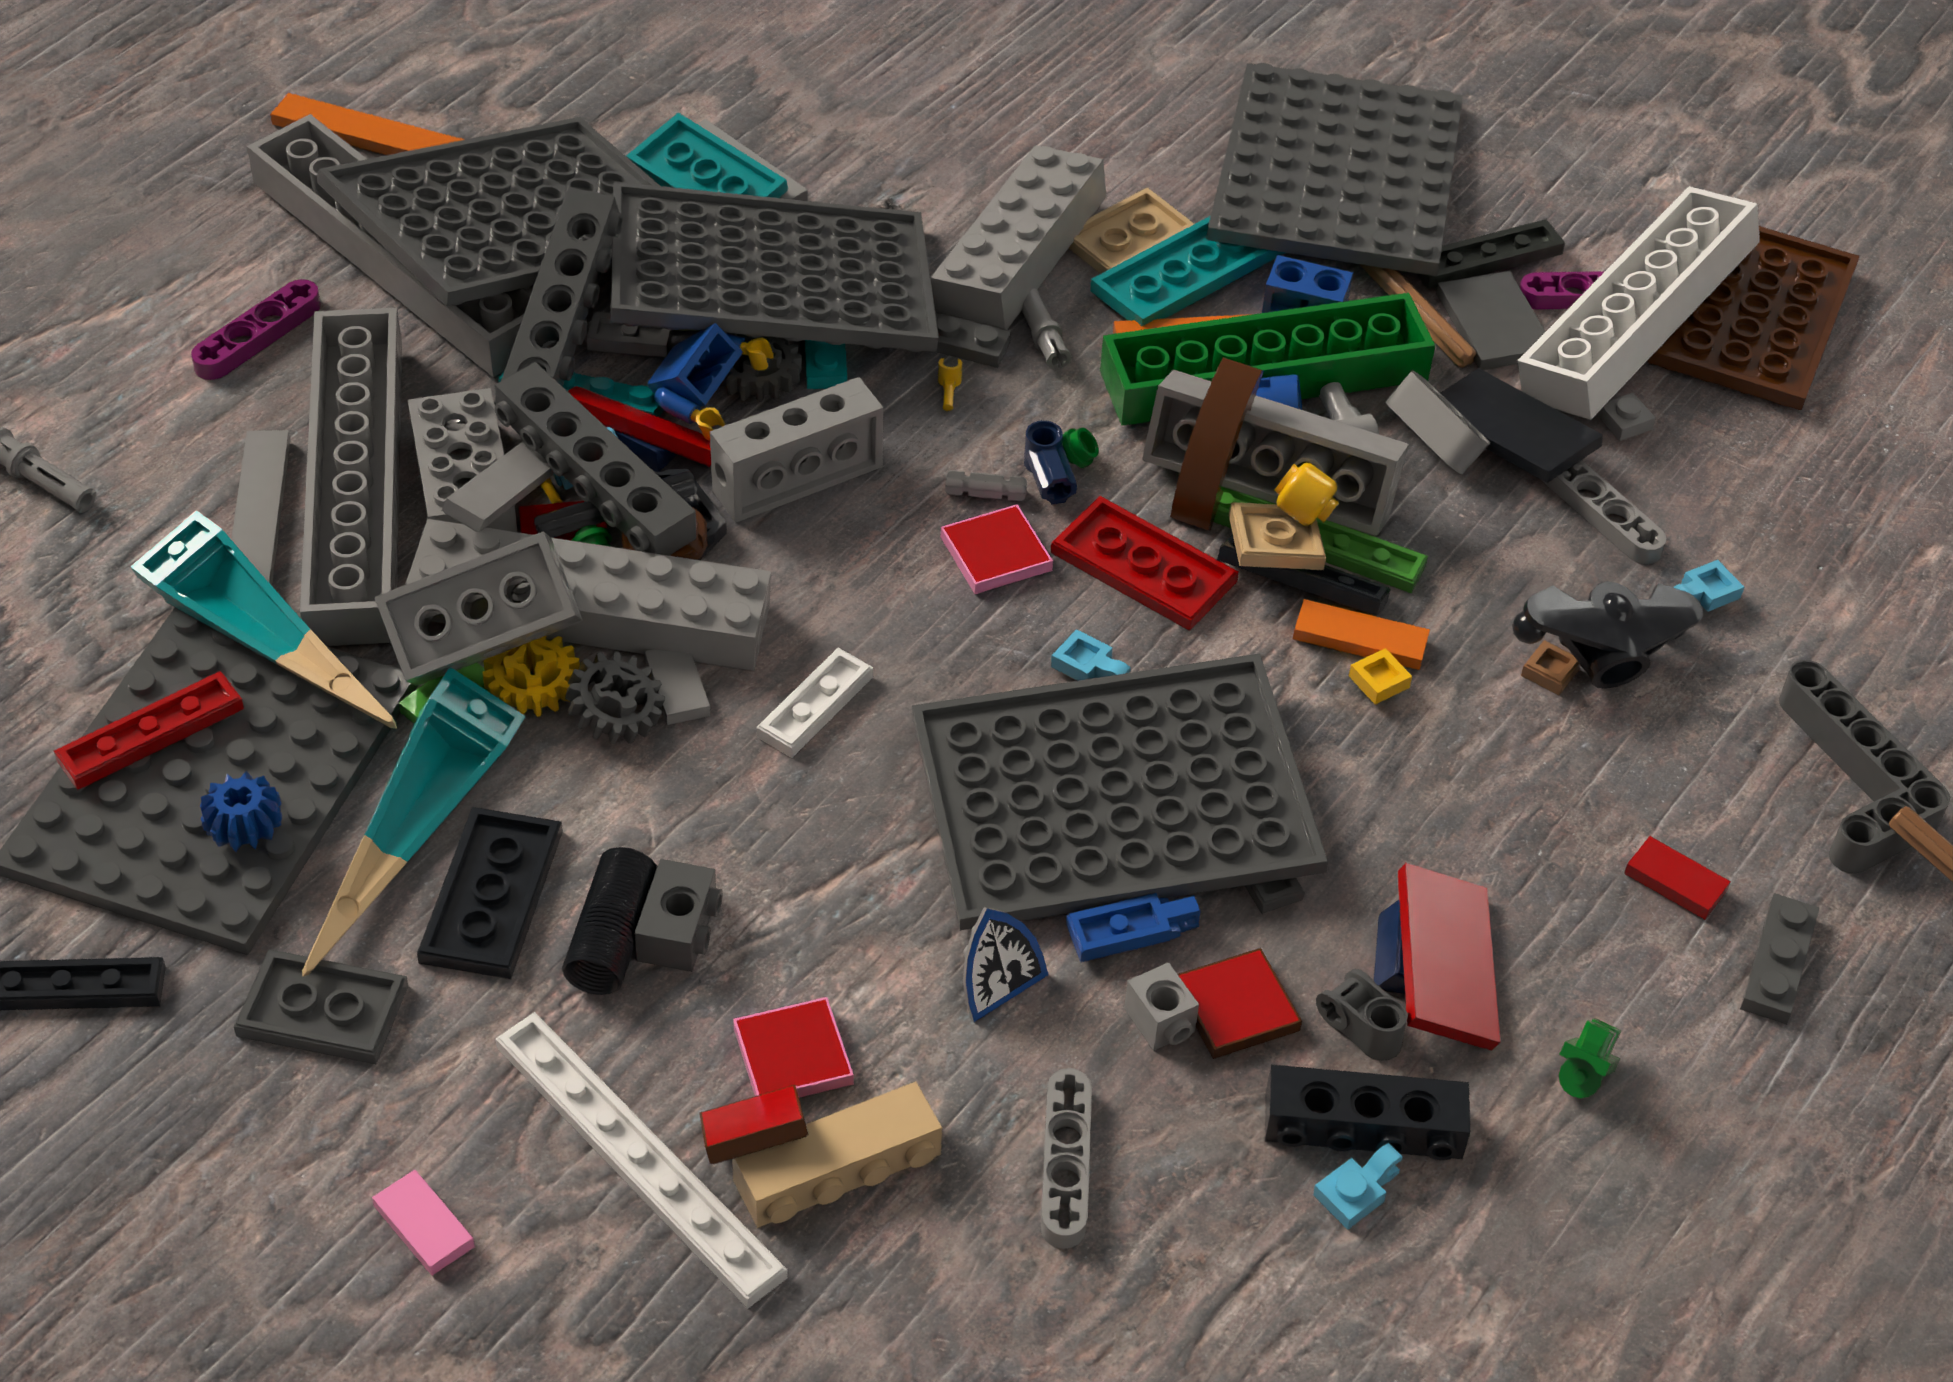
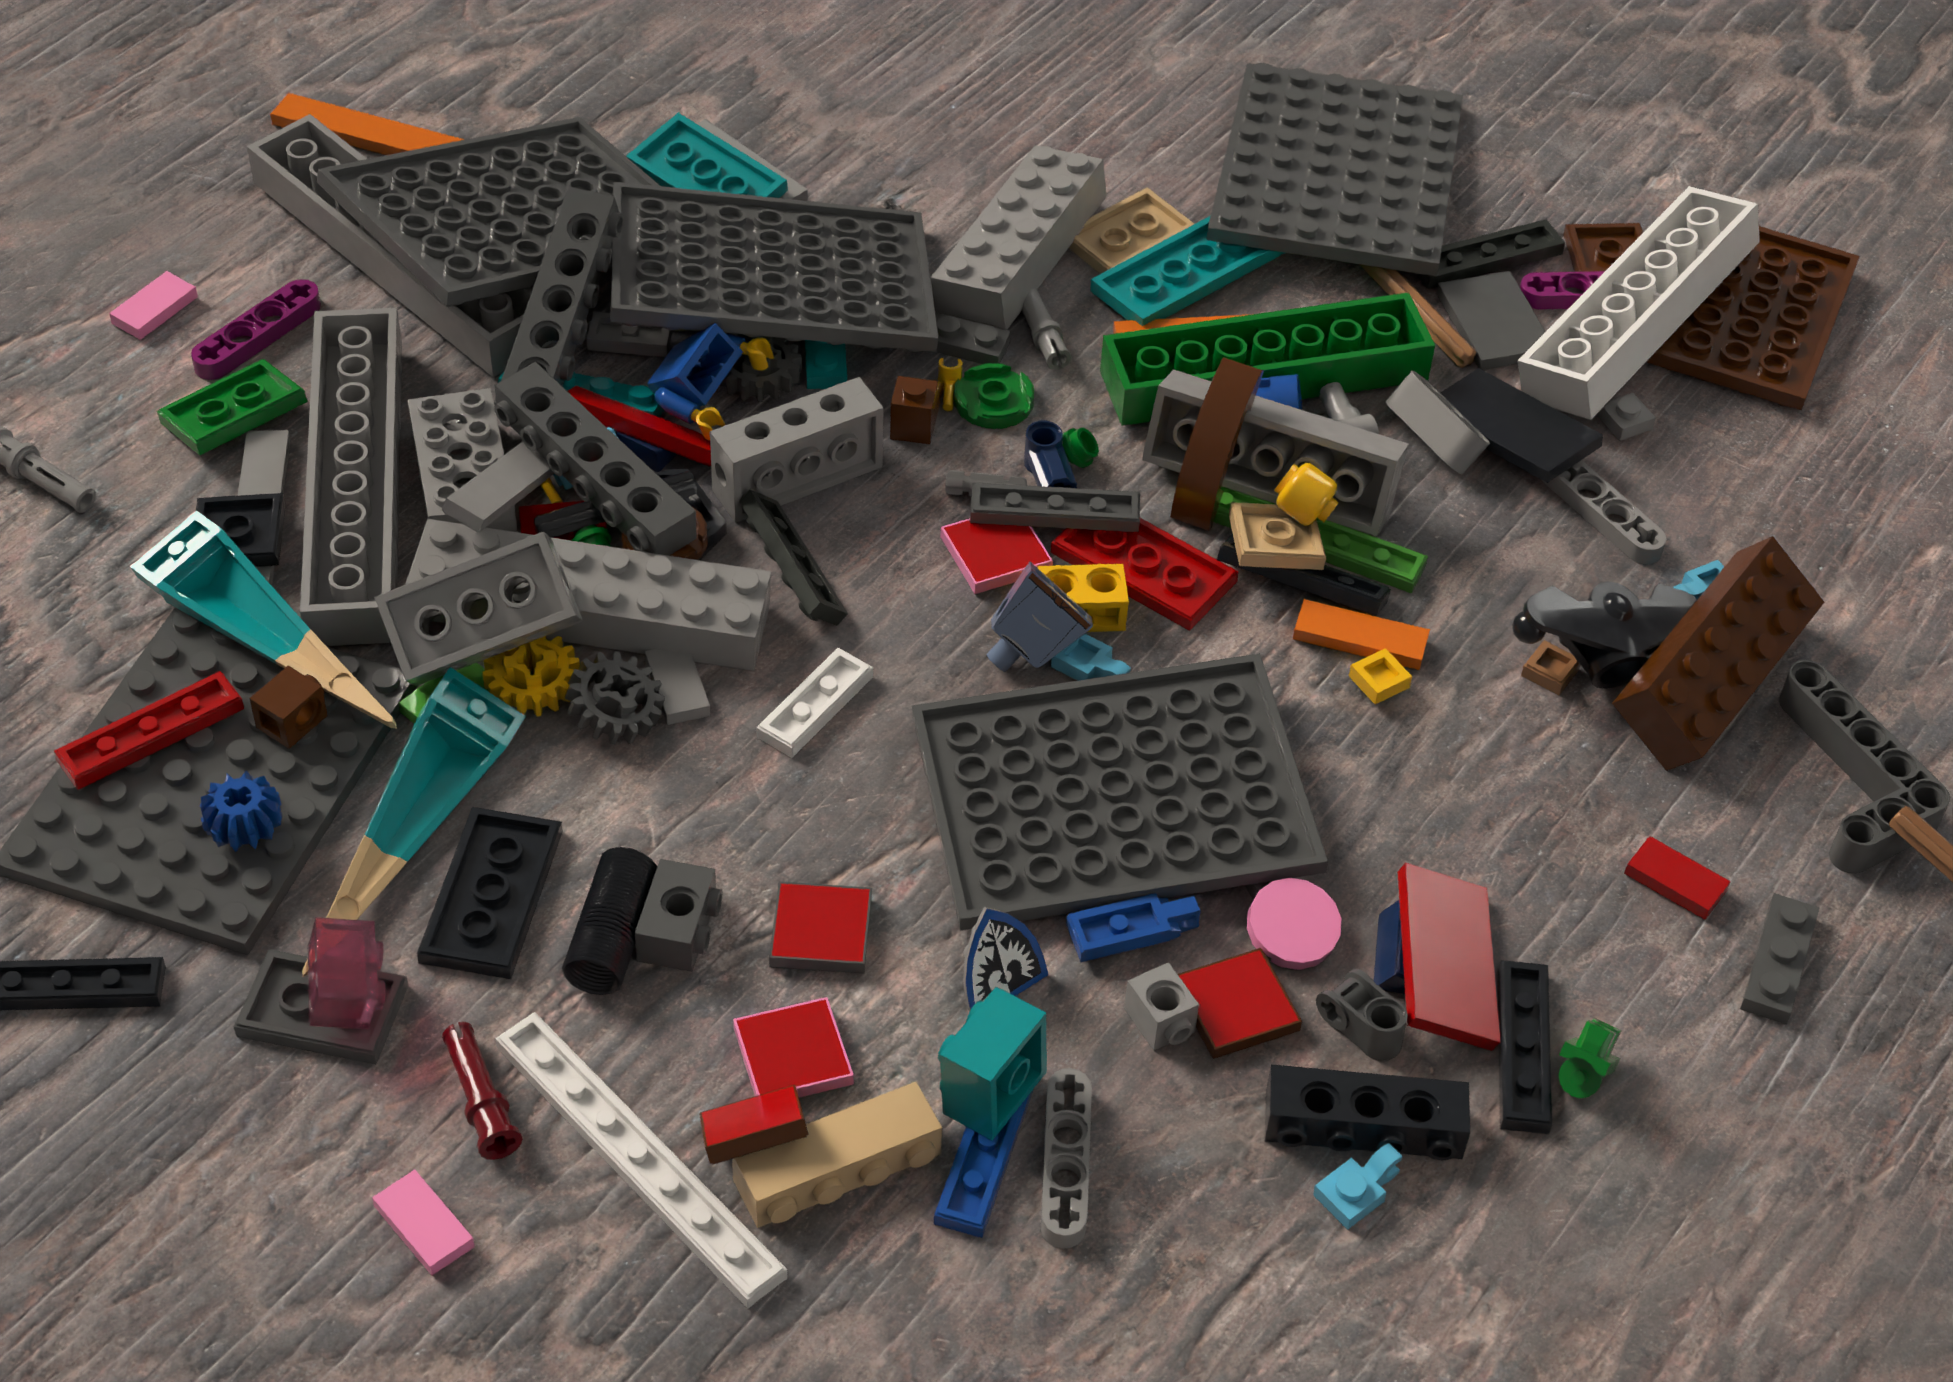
blue brick [1262,255,1353,313] -> none
none -> bright pink tile [109,271,198,340]
none -> green tile [157,359,308,456]
none -> black tile [196,493,286,567]
none -> reddish brown brick [249,665,328,749]
none -> clear pink brick [307,917,385,1029]
none -> dark red pin [442,1022,523,1160]
none -> pearl dark grey plate [739,489,848,626]
none -> red tile [769,881,872,974]
none -> reddish brown slope [890,376,944,445]
none -> blue tile [934,1089,1034,1238]
none -> teal brick [938,987,1047,1140]
none -> green tile [954,363,1034,429]
none -> dark grey tile [970,483,1140,532]
none -> sand blue torso [986,562,1093,672]
none -> yellow brick [1037,564,1129,632]
none -> bright pink tile [1247,878,1342,970]
none -> black tile [1498,960,1552,1134]
none -> reddish brown tile [1563,223,1643,272]
none -> reddish brown brick [1612,536,1825,771]

